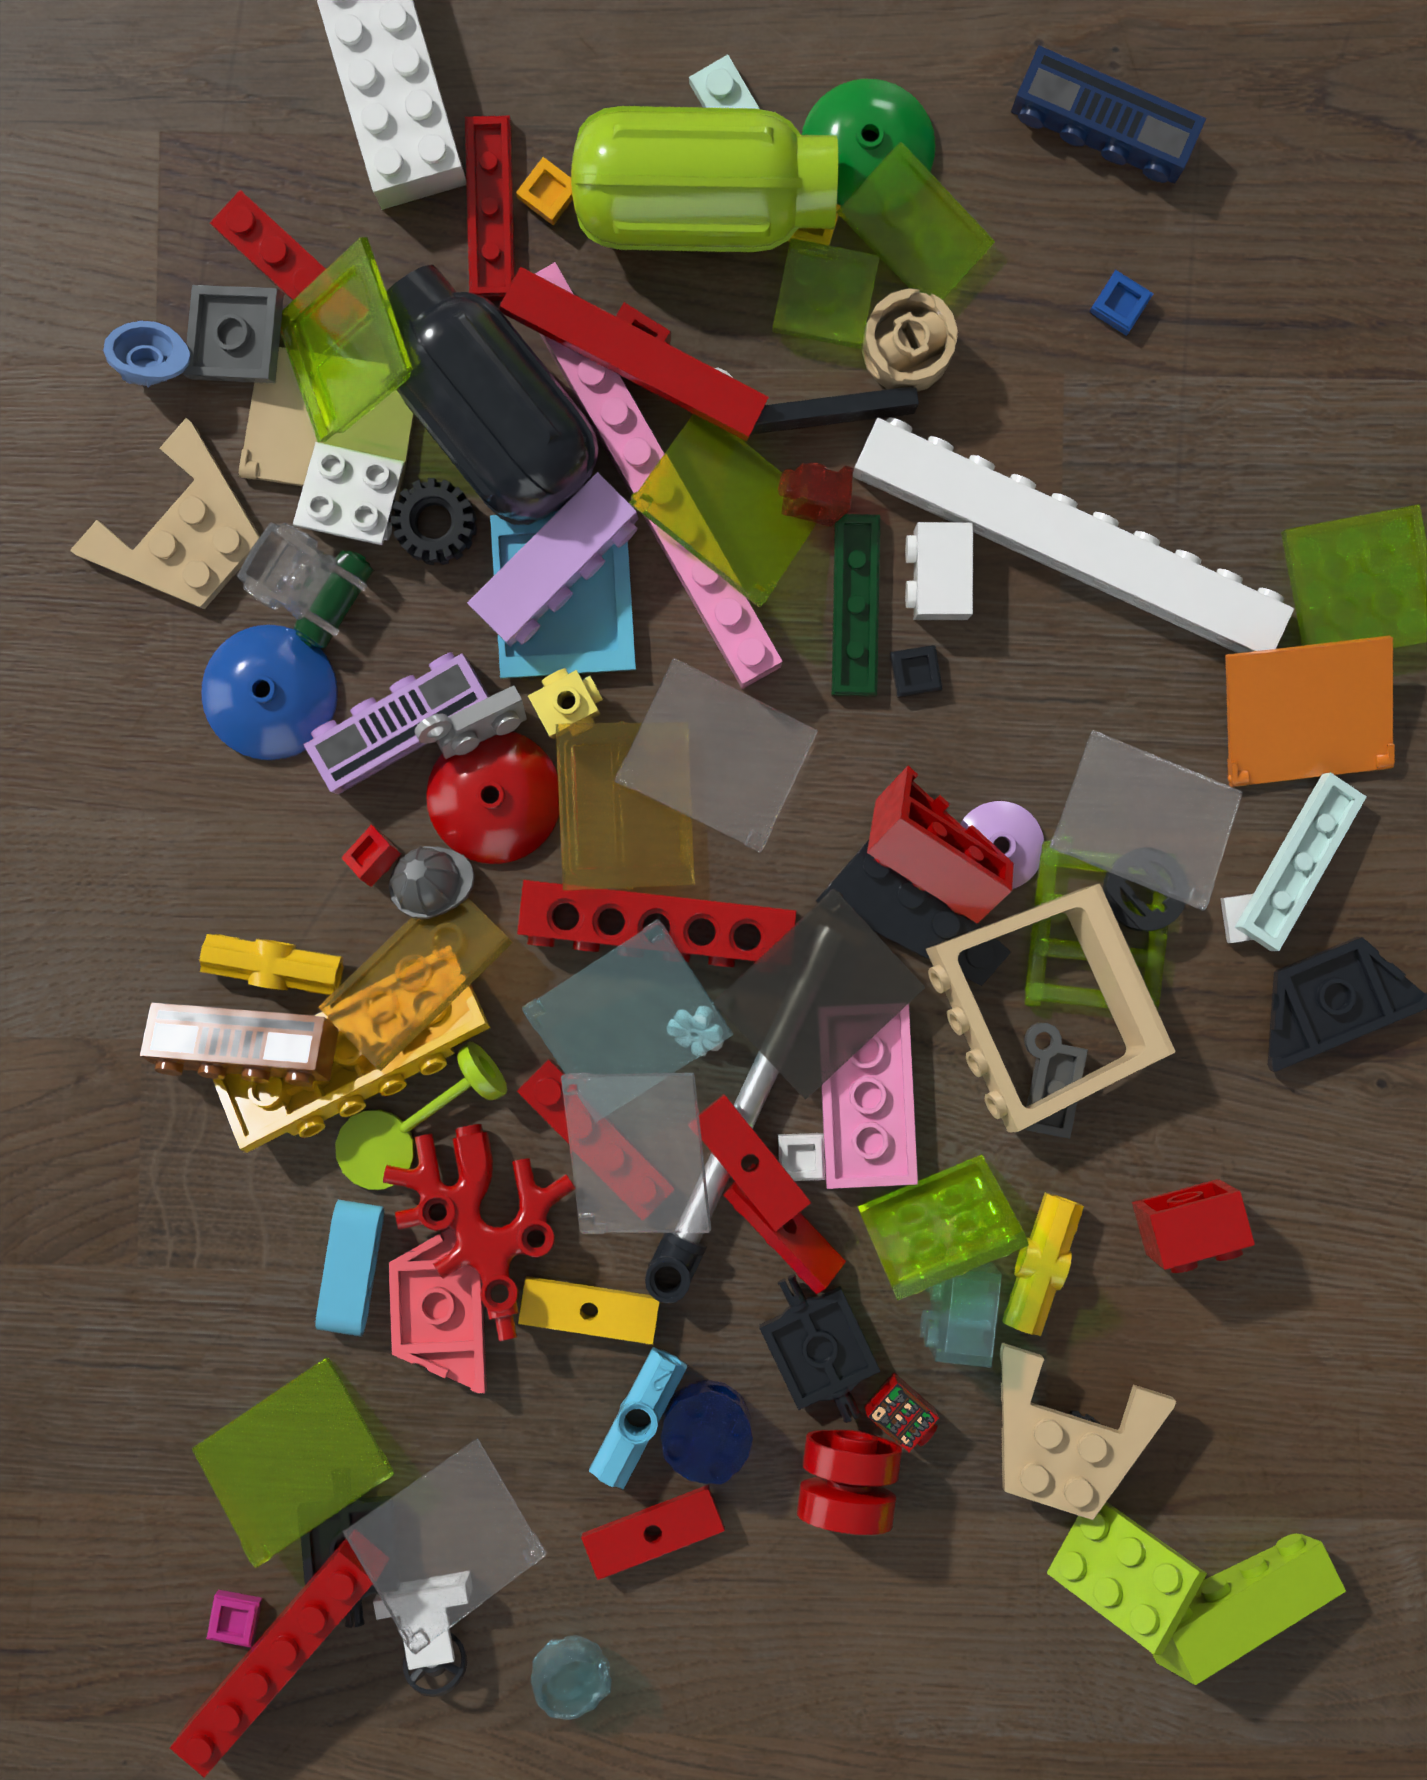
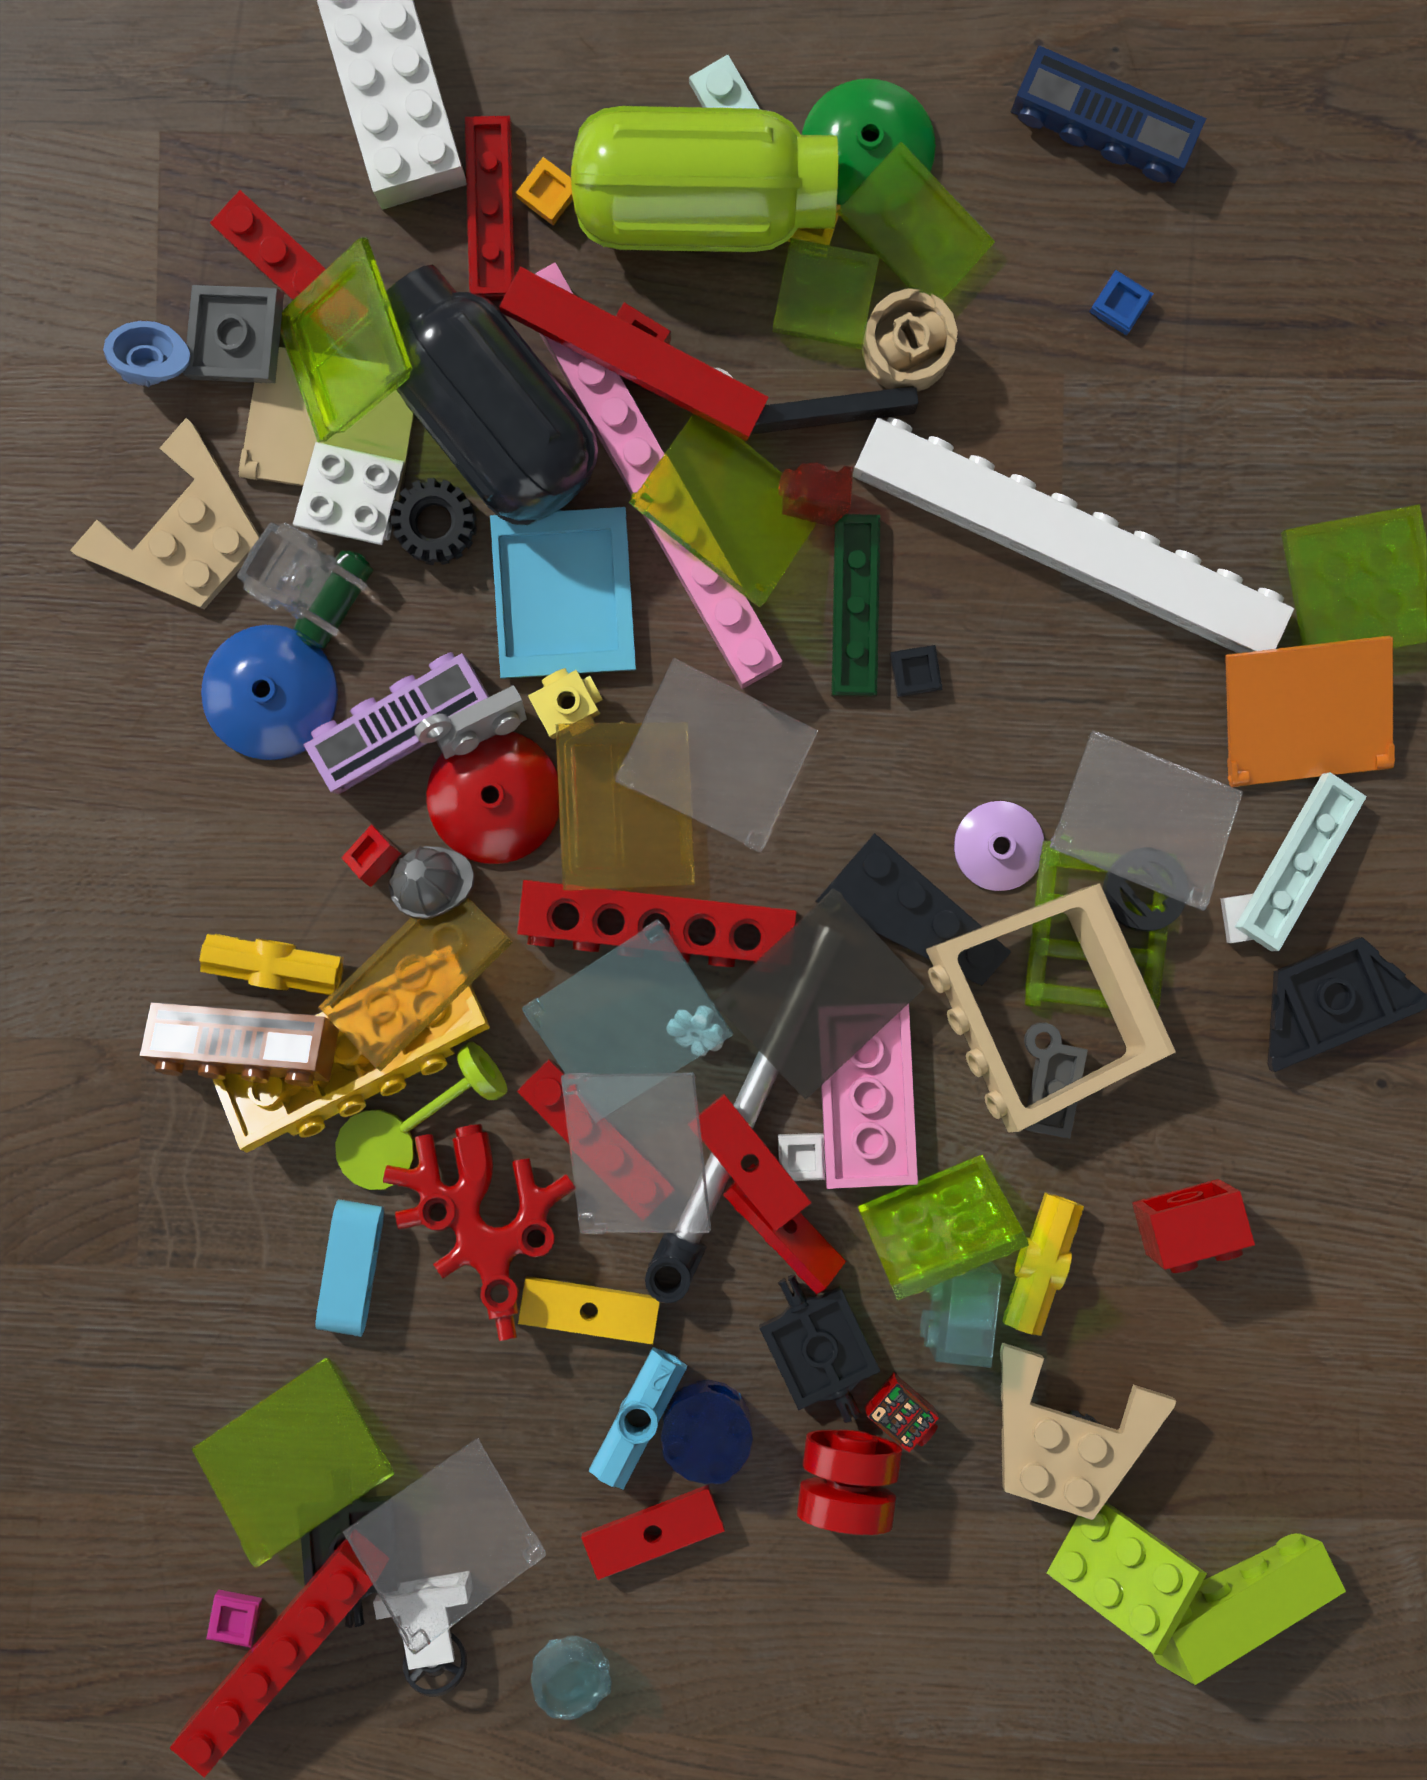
coral wing [389,1228,487,1393] -> none
lavender brick [467,472,638,647] -> none
red wedge [867,765,1014,924] -> none
white brick [905,522,973,620] -> none

